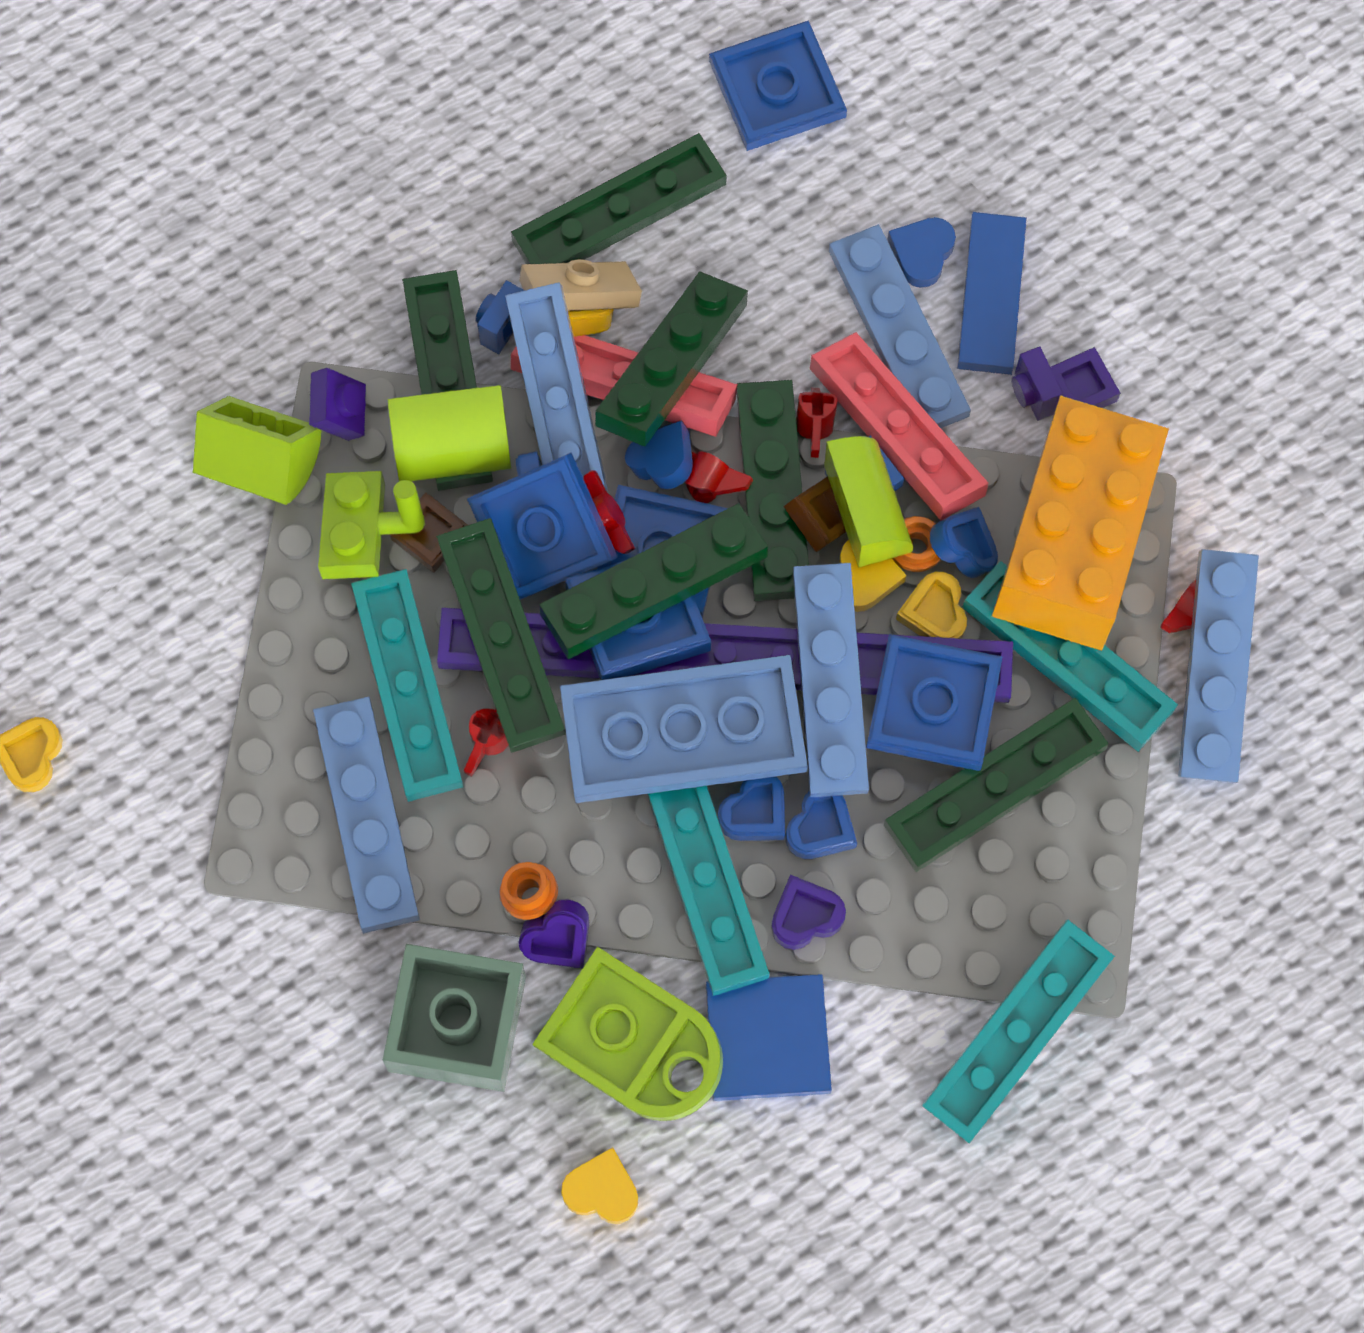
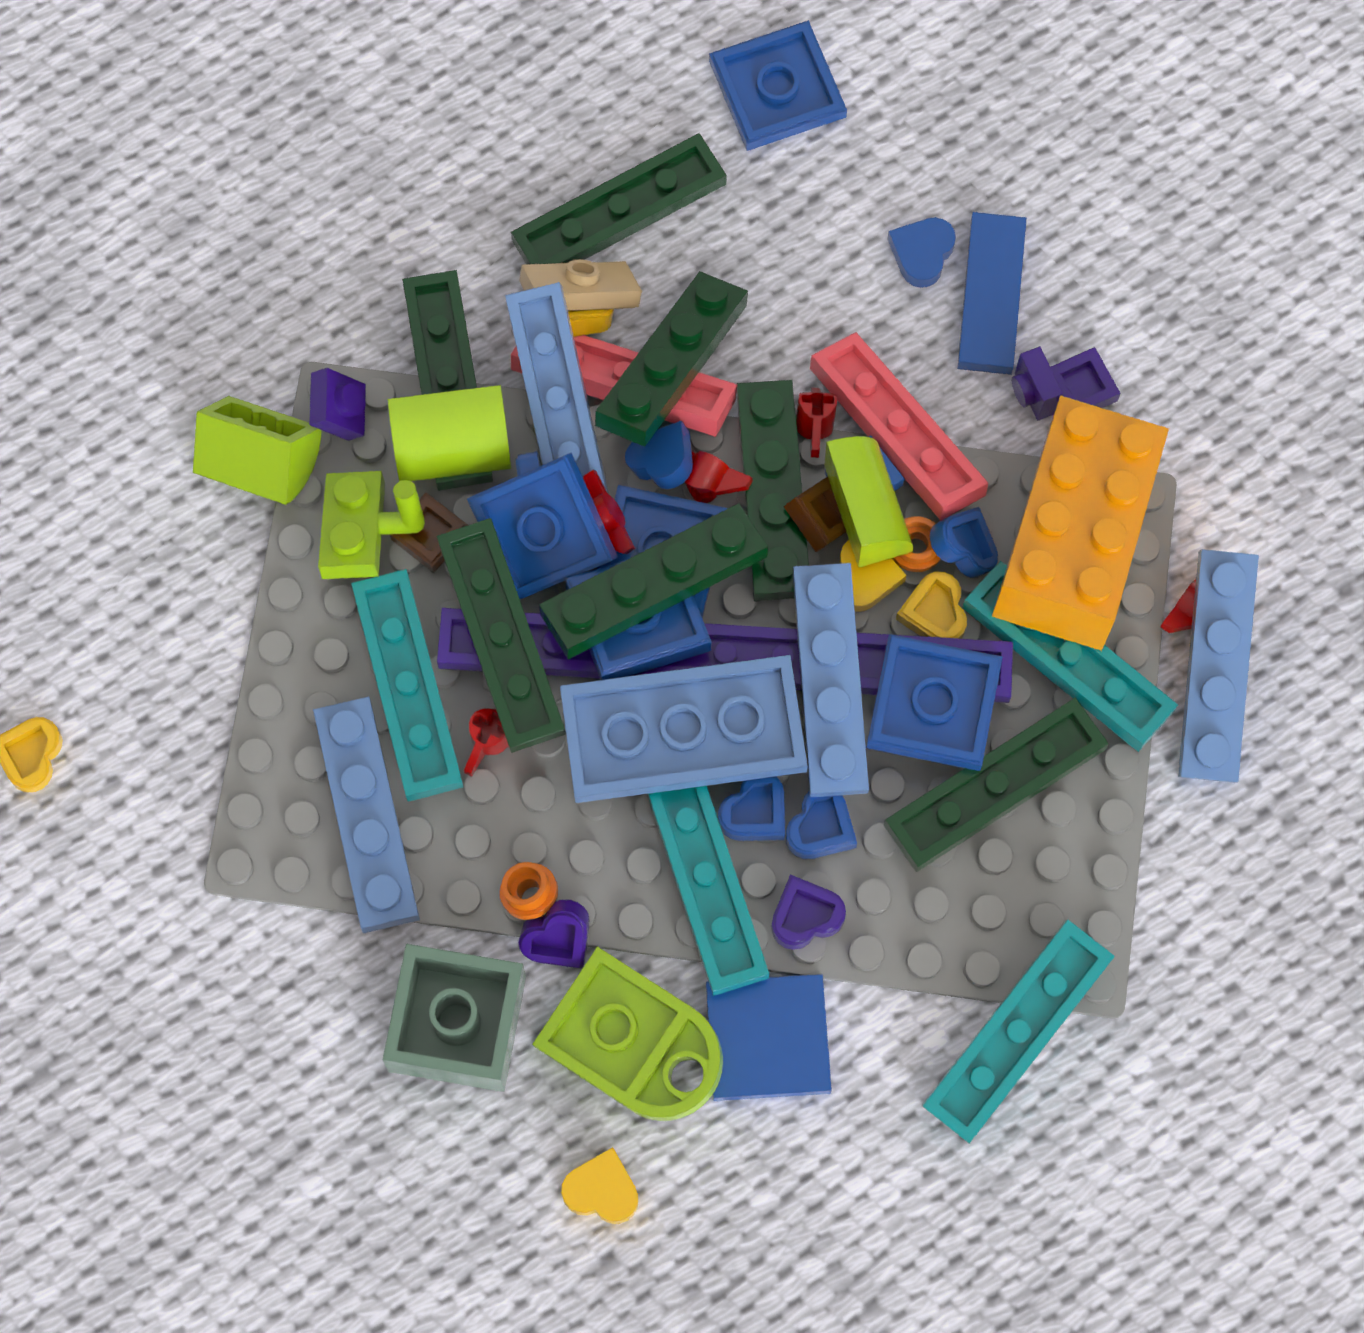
blue plate [475,280,525,355] -> none
medium blue plate [829,224,971,428] -> none

